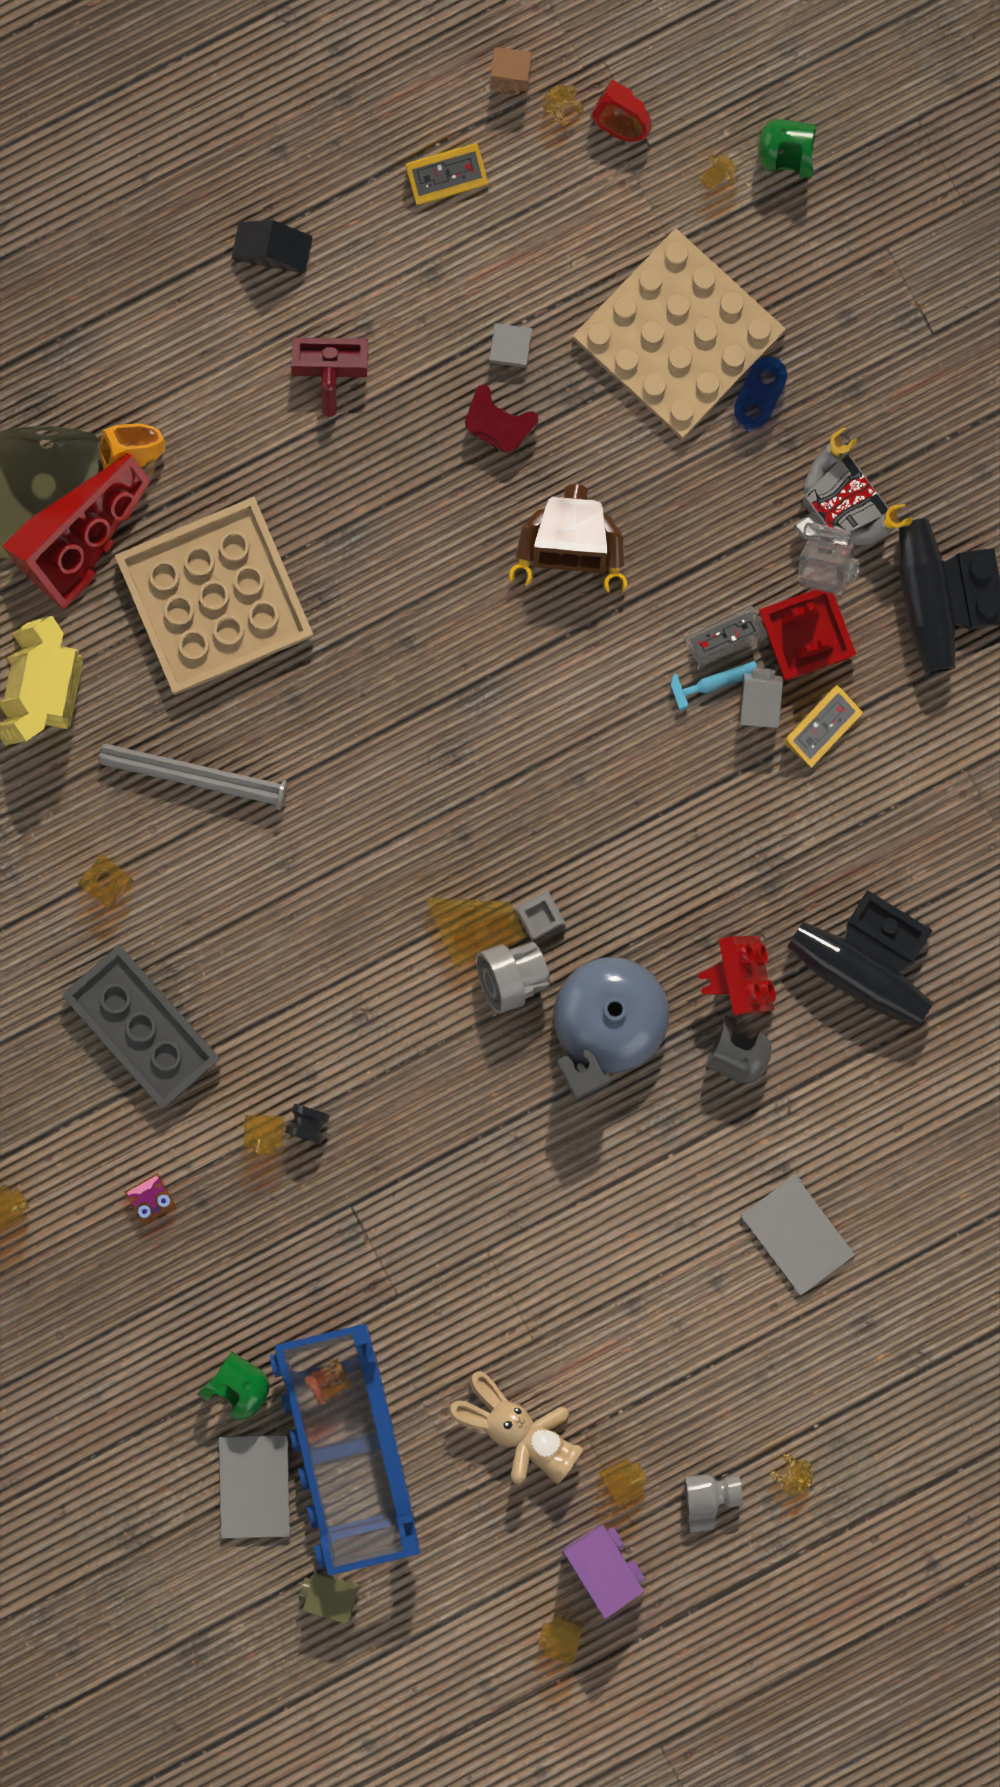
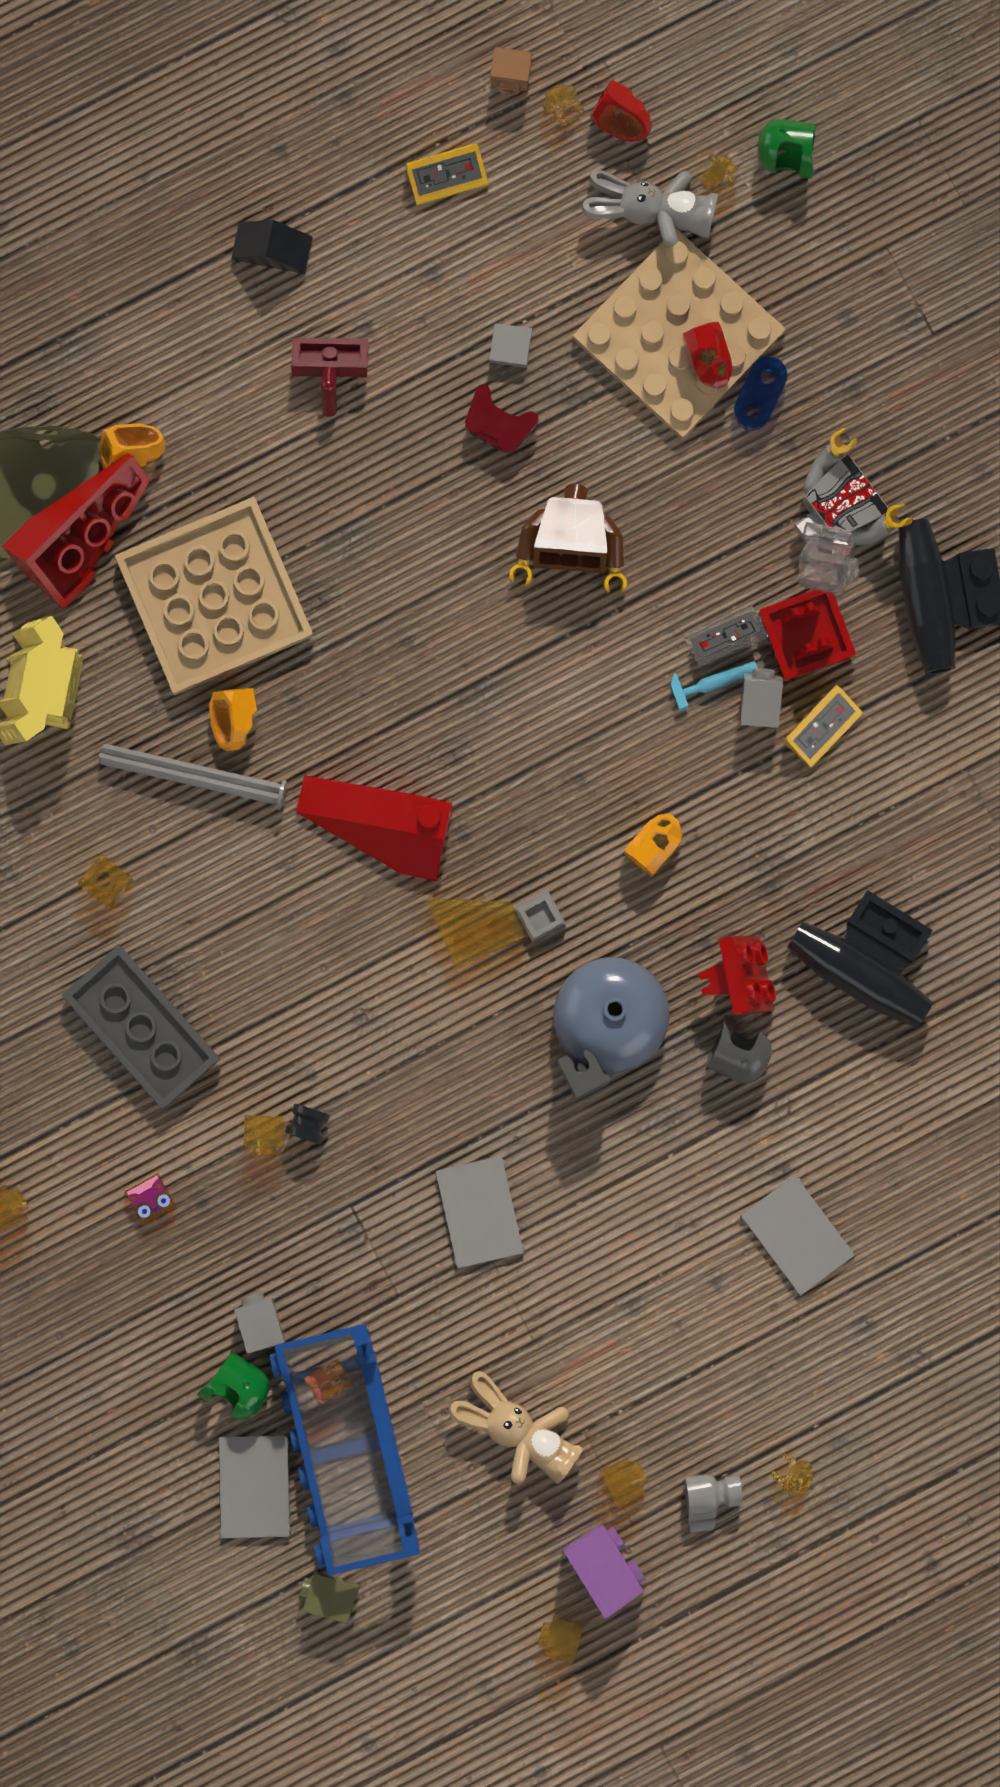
light grey piece [476,942,550,1014] -> none
none -> light orange rock [209,688,257,751]
none -> light grey brick [234,1293,286,1354]
none -> red wedge [296,775,453,882]
none -> light grey piece [435,1156,524,1268]
none -> light grey animal [582,169,718,247]
none -> light orange rock [623,814,682,877]
none -> red rock [682,322,733,389]

